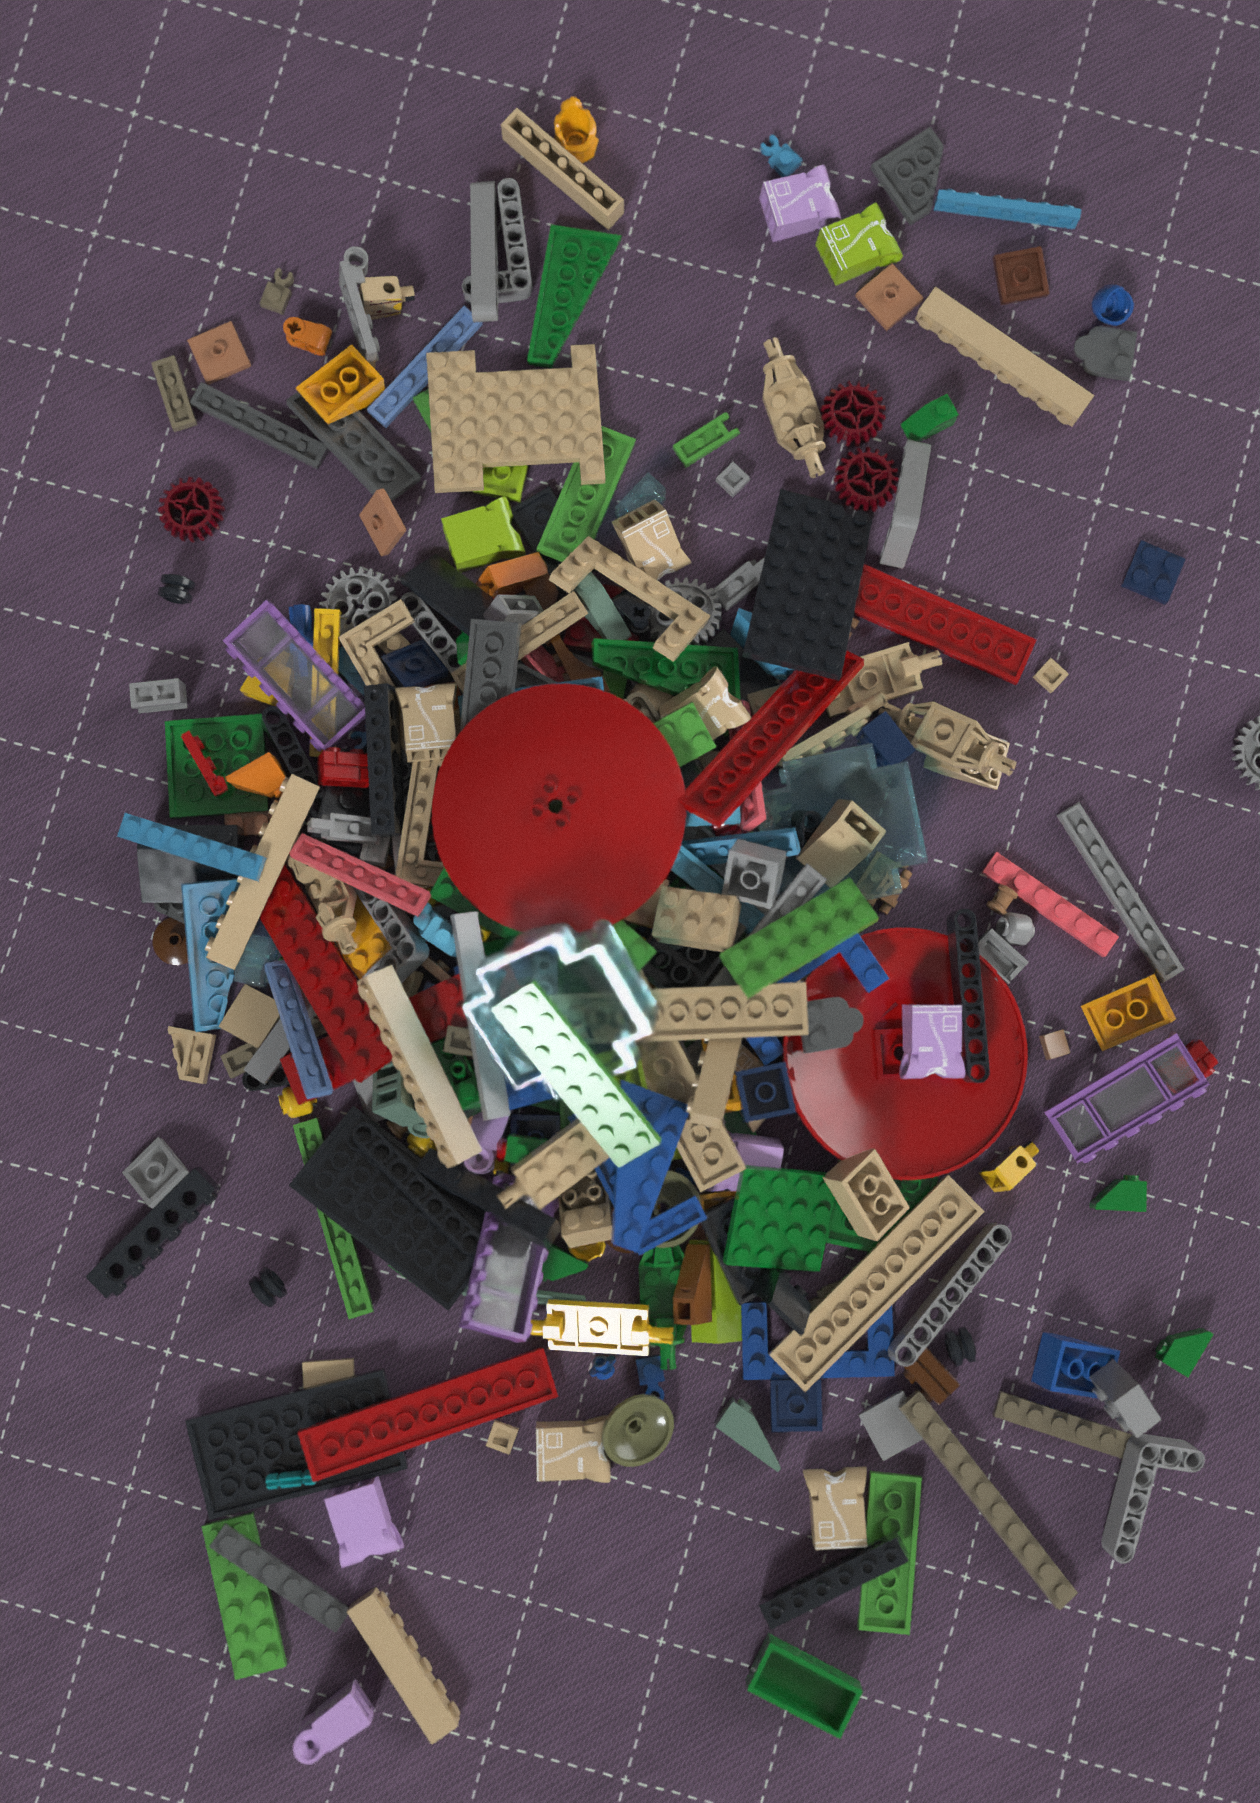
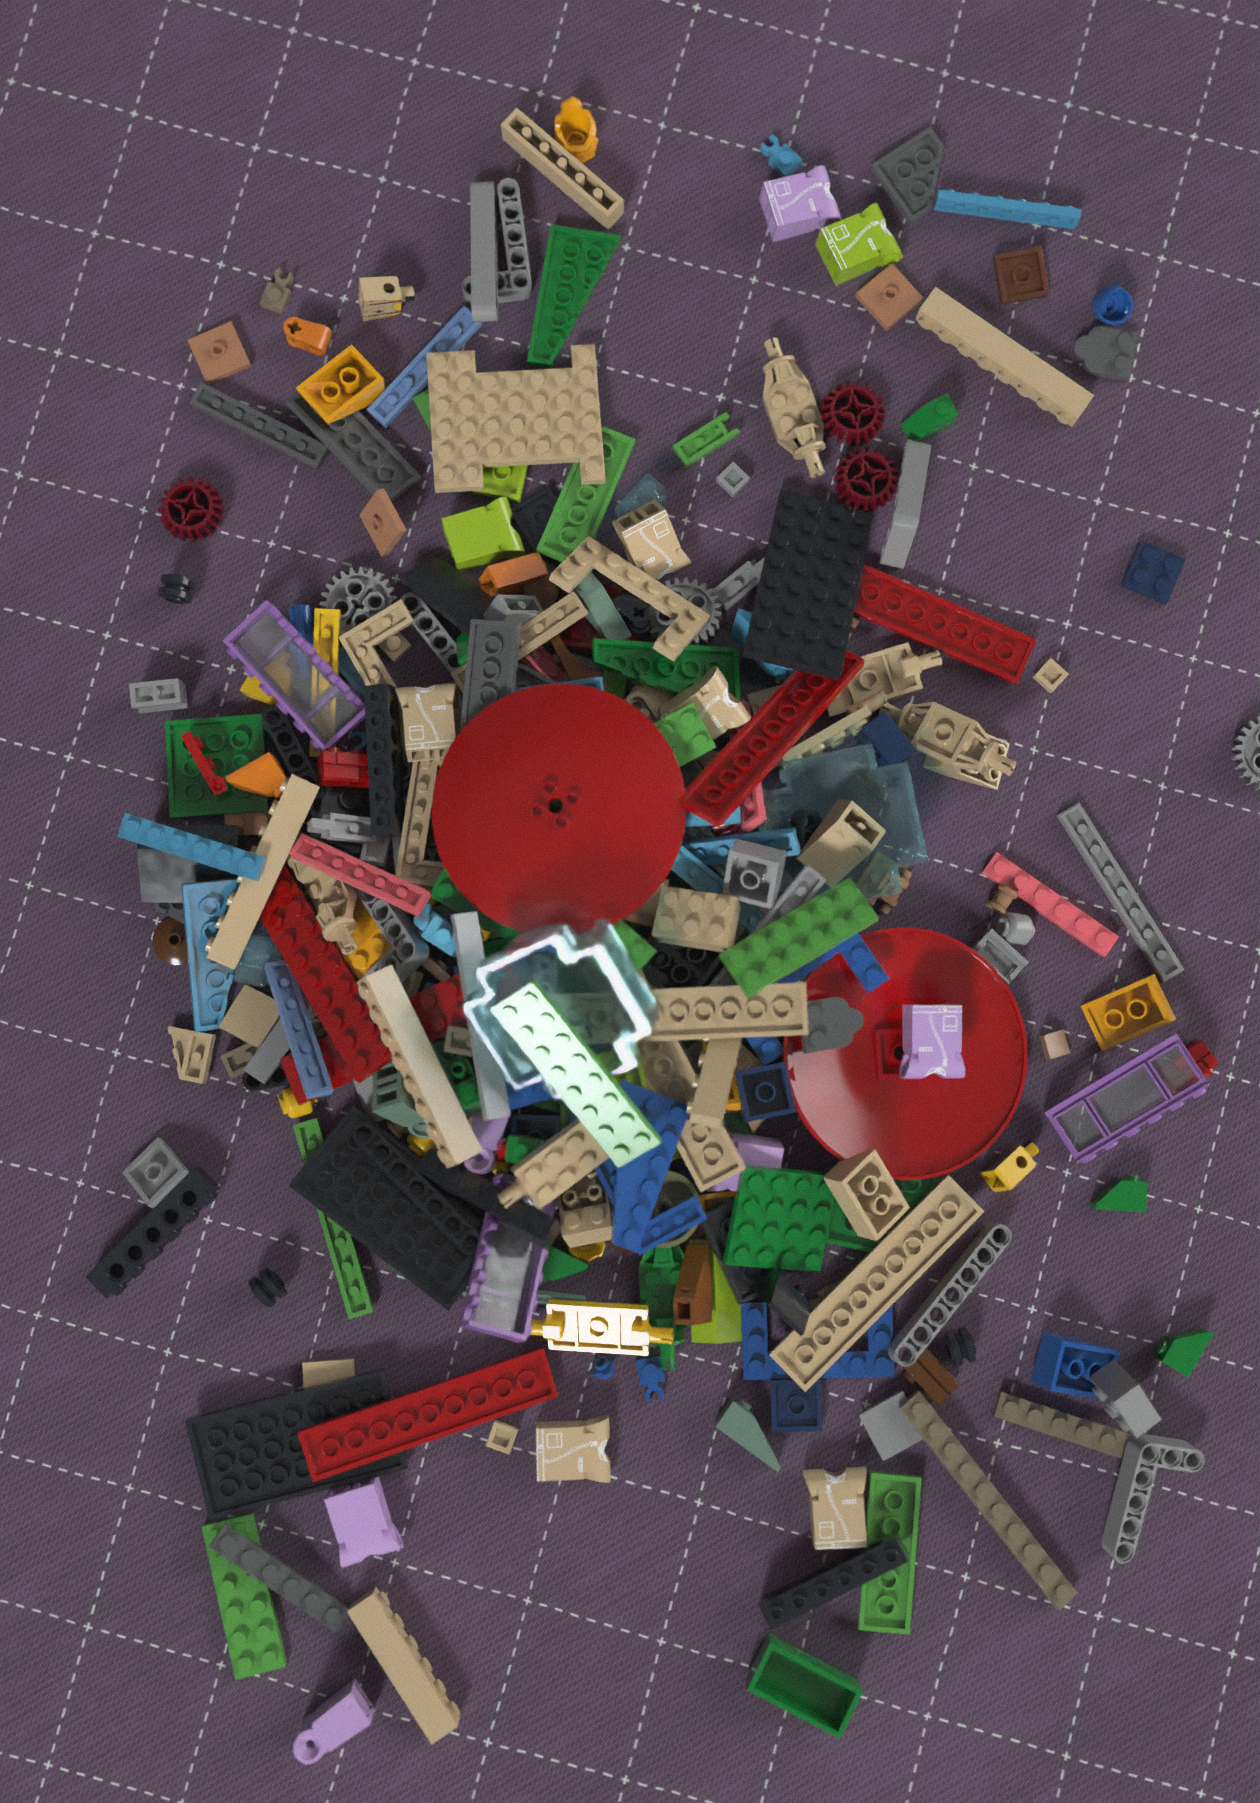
dark tan plate [151,355,198,432] -> none
teal axle [266,1470,317,1489] -> none
light grey hinge [339,246,380,369] -> none
dark blue plate [381,639,448,688] -> none
olive dish [602,1394,674,1467] -> none
black beam [946,909,990,1083] -> none

